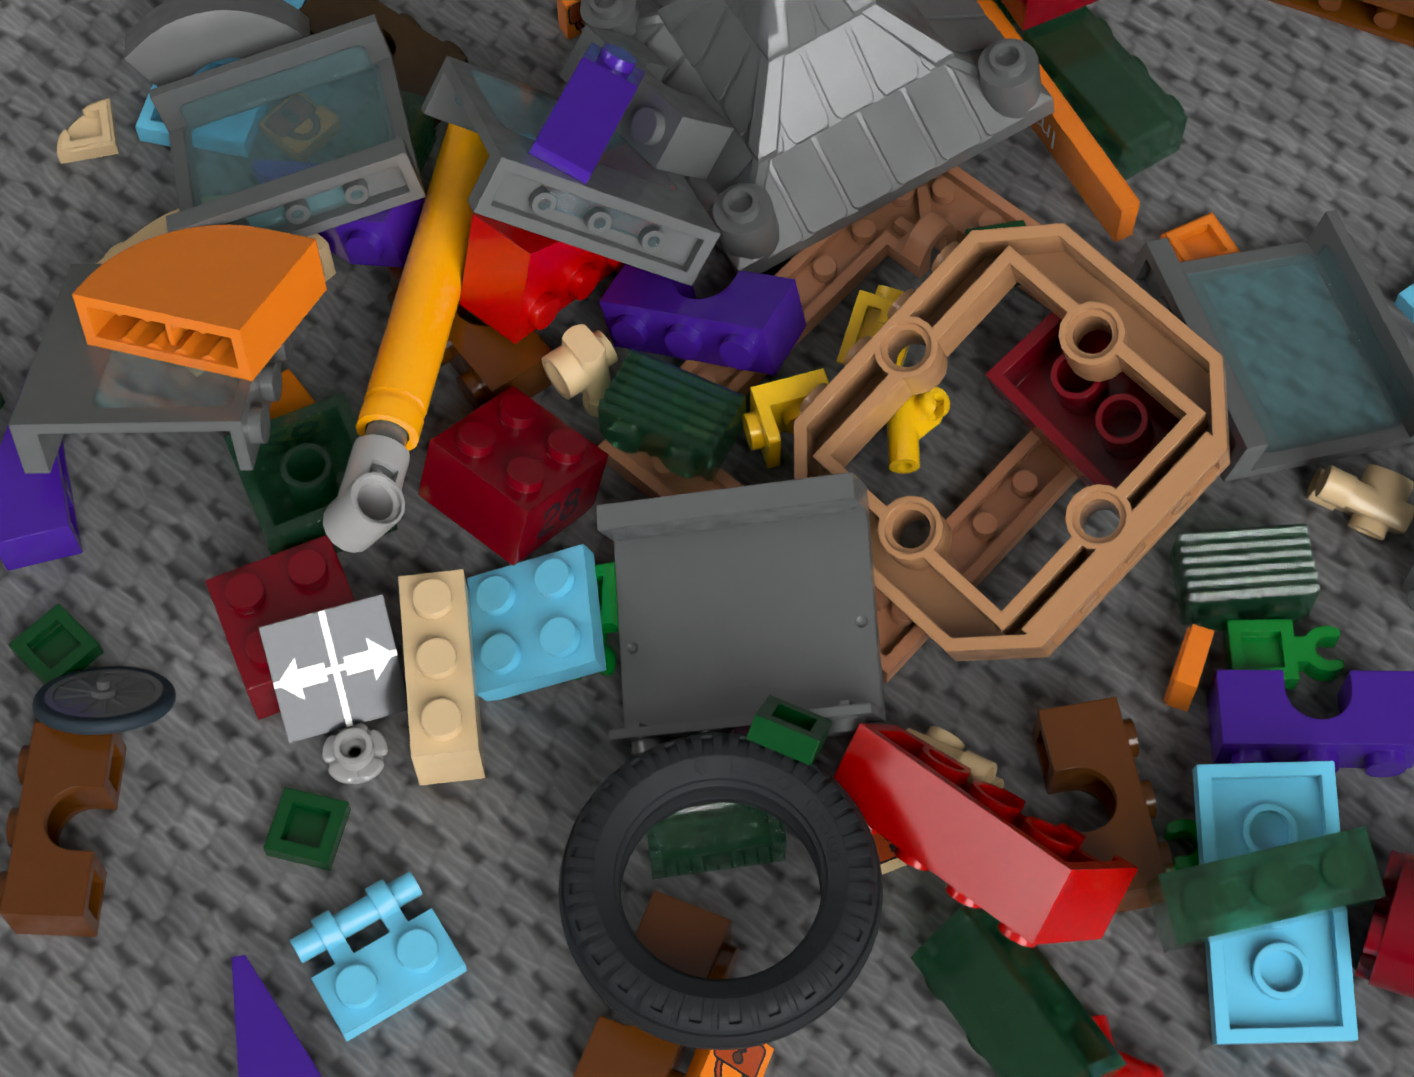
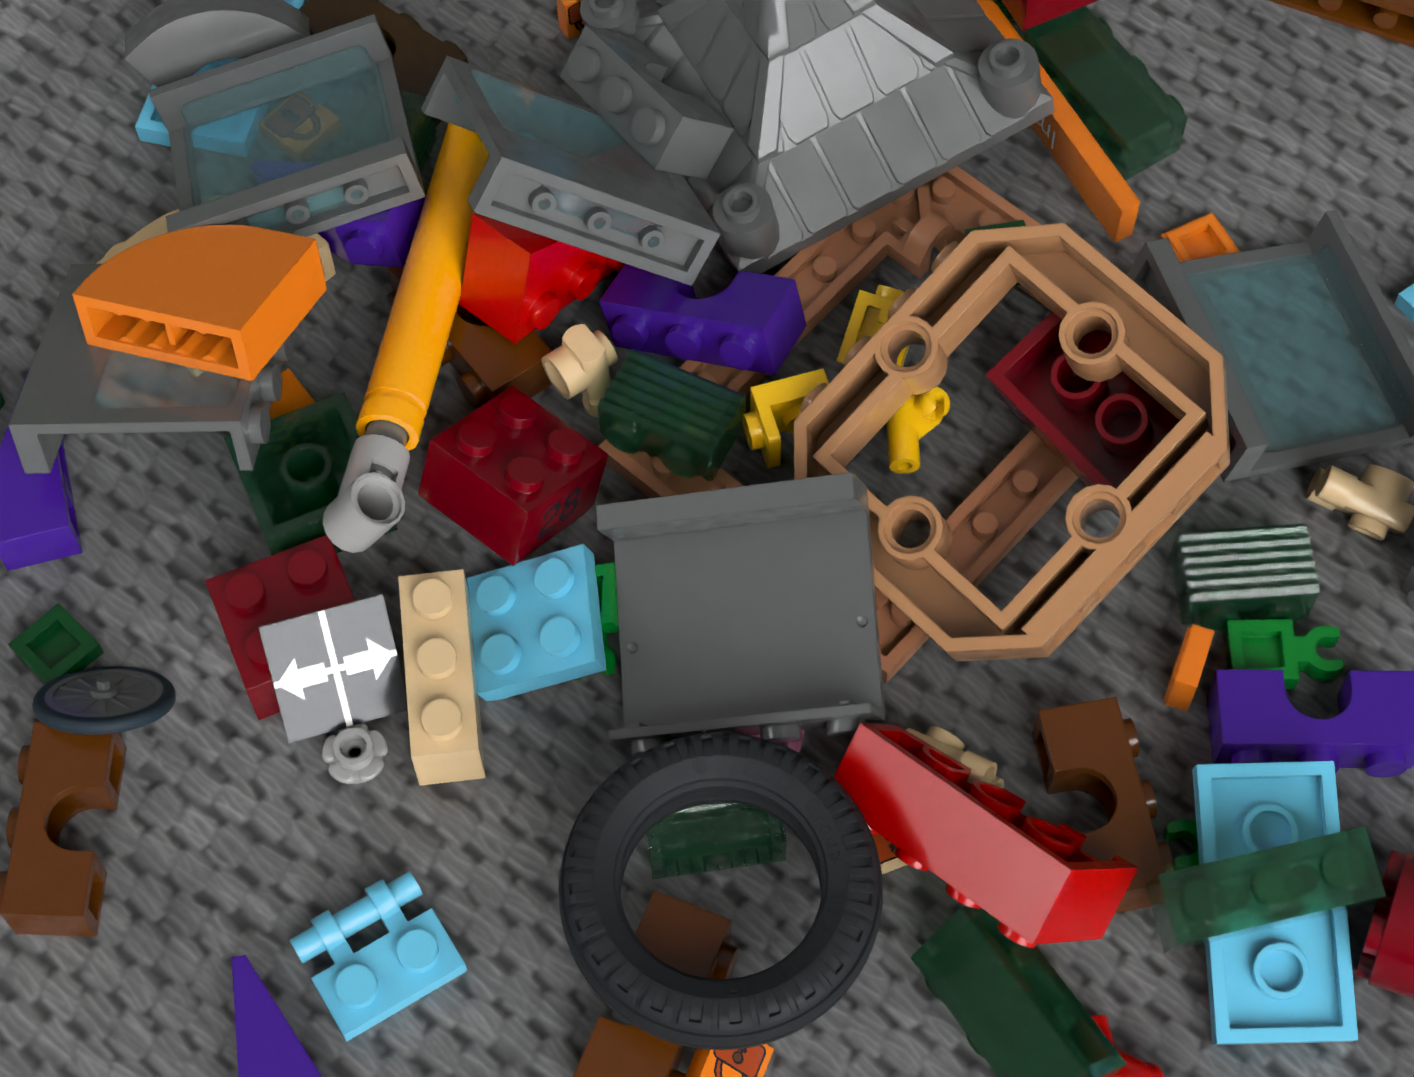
tan tile [57,98,119,164] -> none
dark green tile [263,787,351,871] -> none
dark purple slope [528,42,646,184] -> none
dark green tile [746,694,832,766] -> none

